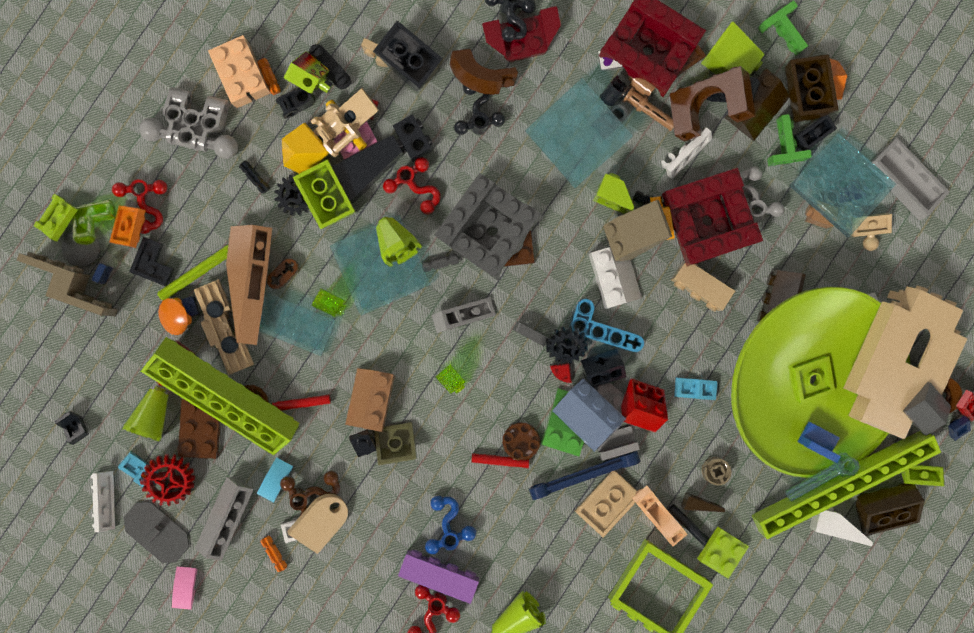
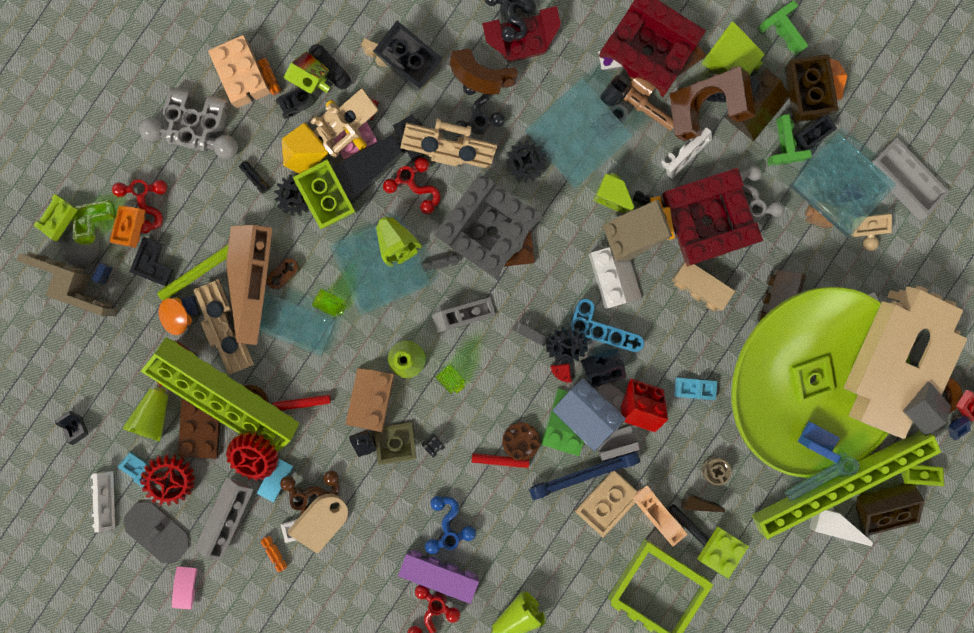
none -> red gear [226,431,279,481]
none -> lime cone [388,340,426,378]
none -> tan piece [400,118,497,169]
none -> black wheel [422,434,445,458]
none -> black gear [505,140,547,183]

